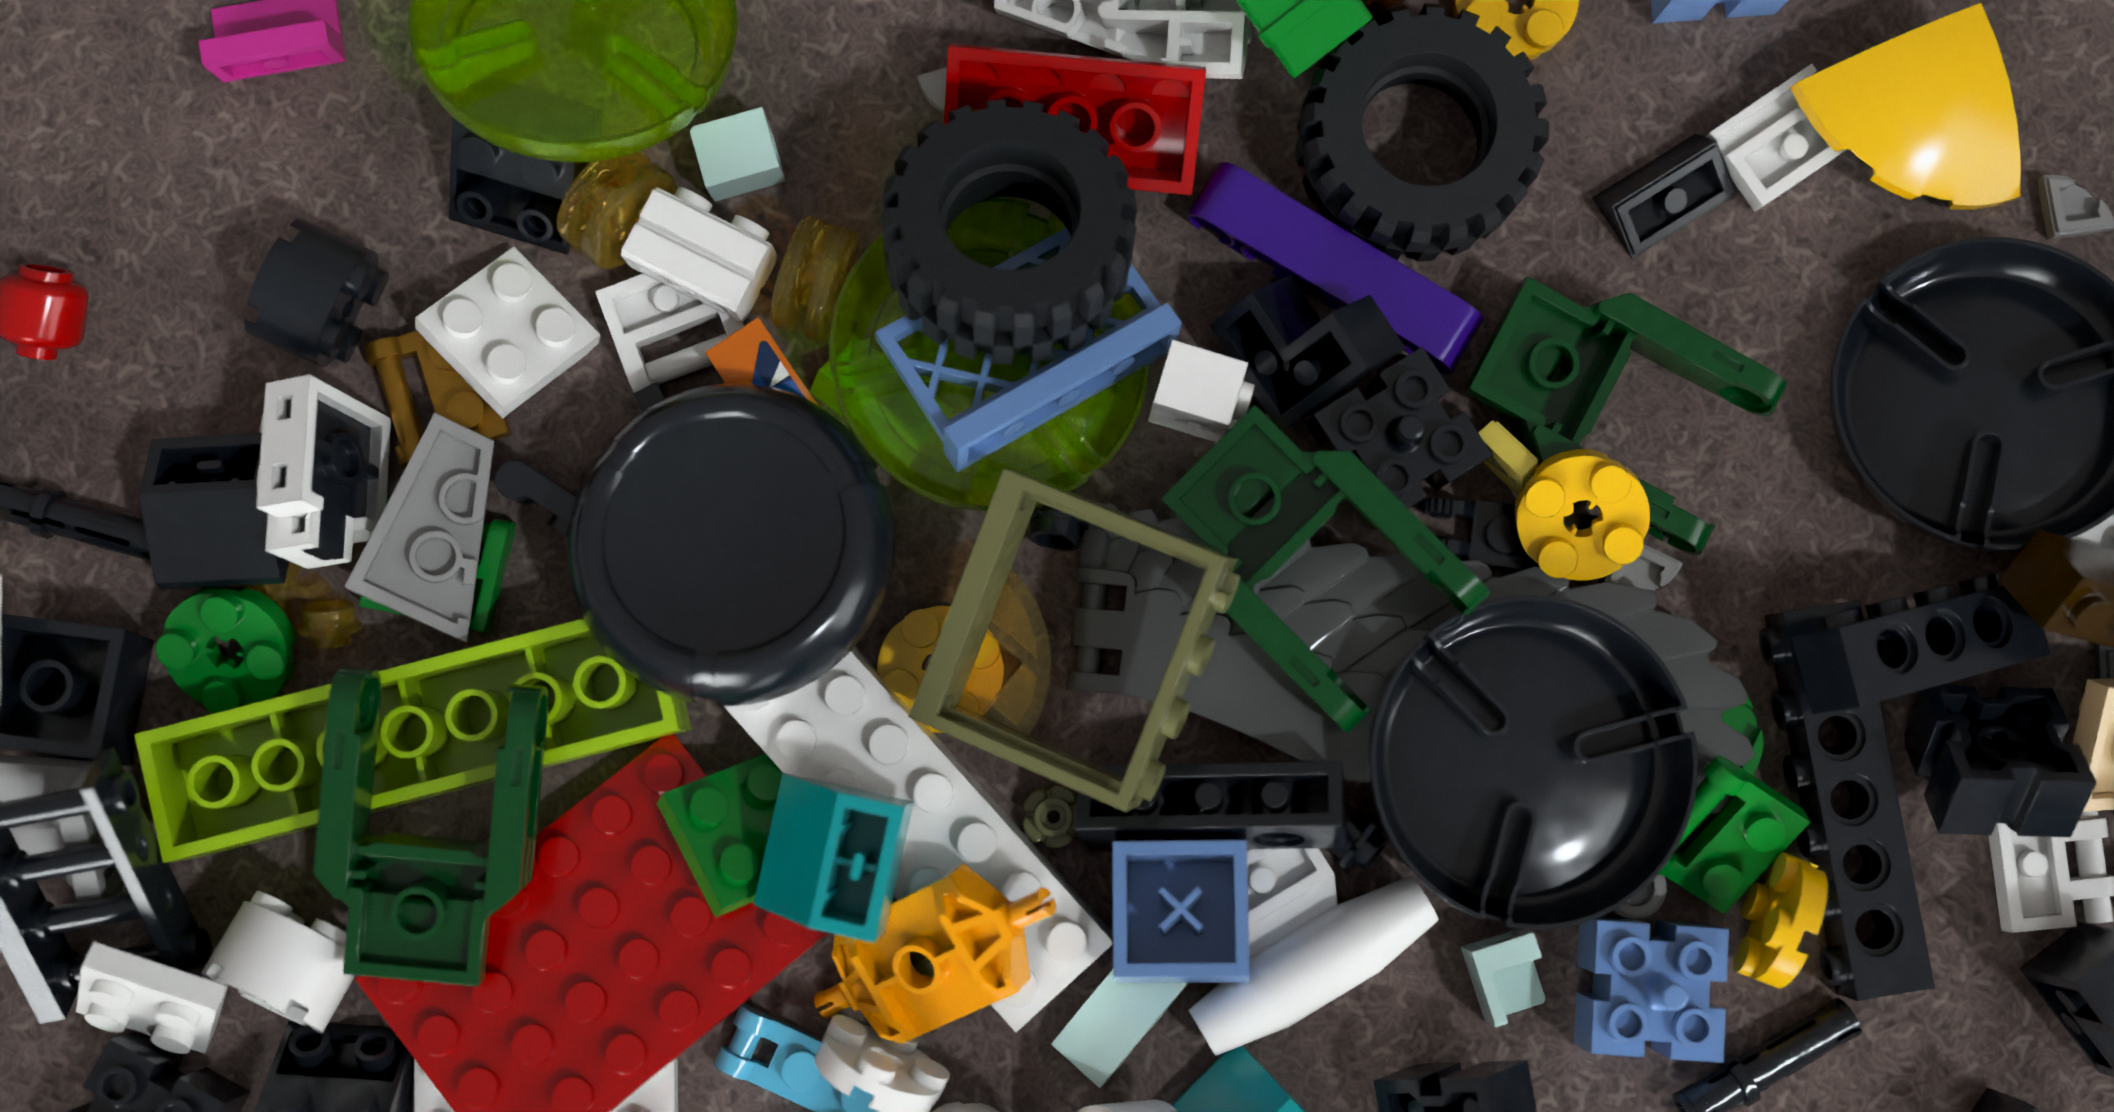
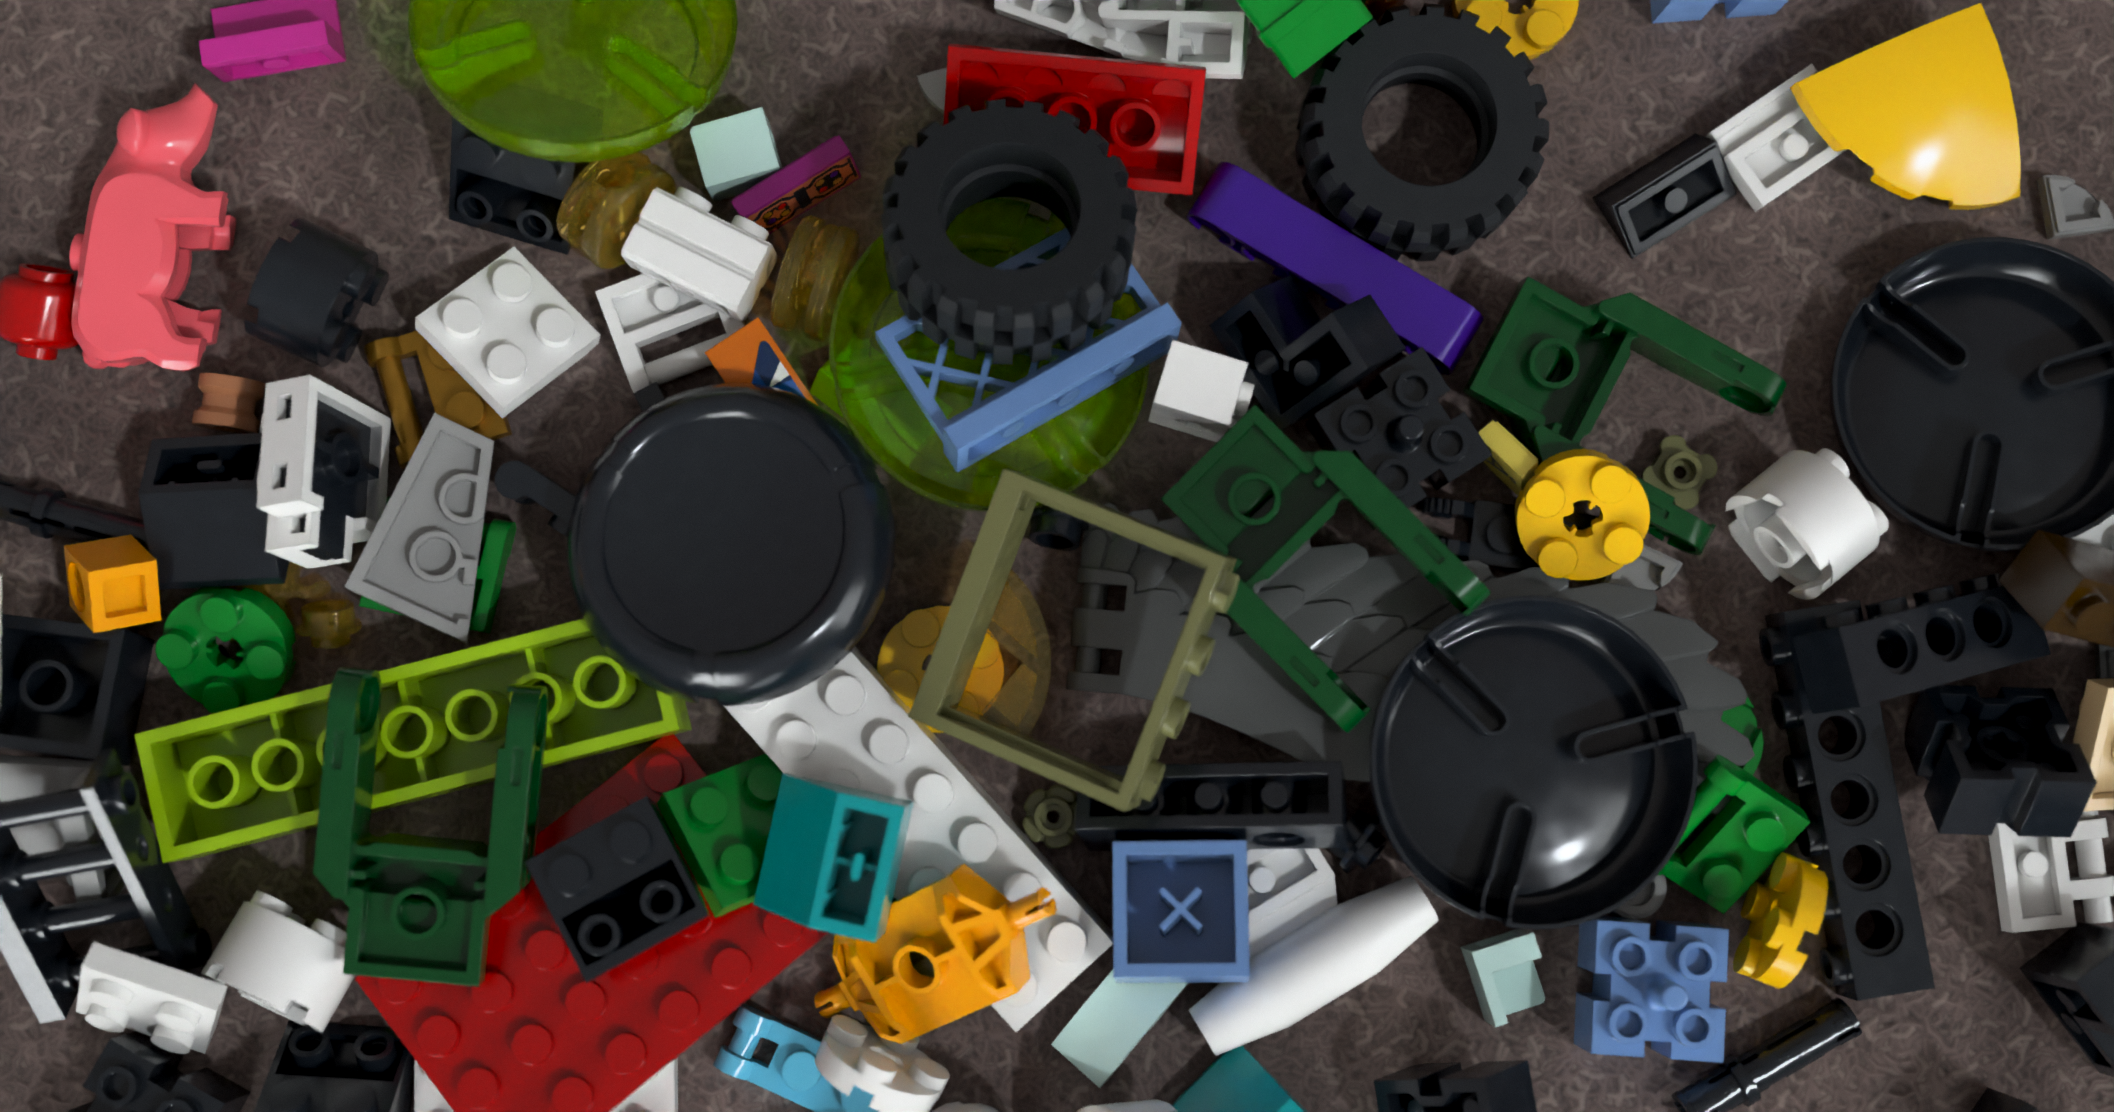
none -> light orange brick [64,534,162,633]
none -> coral animal [69,83,236,372]
none -> nougat wheel [192,373,265,434]
none -> black slope [525,796,710,983]
none -> tile [731,135,861,234]
none -> olive plate [1641,435,1717,510]
none -> white brick [1726,448,1889,600]

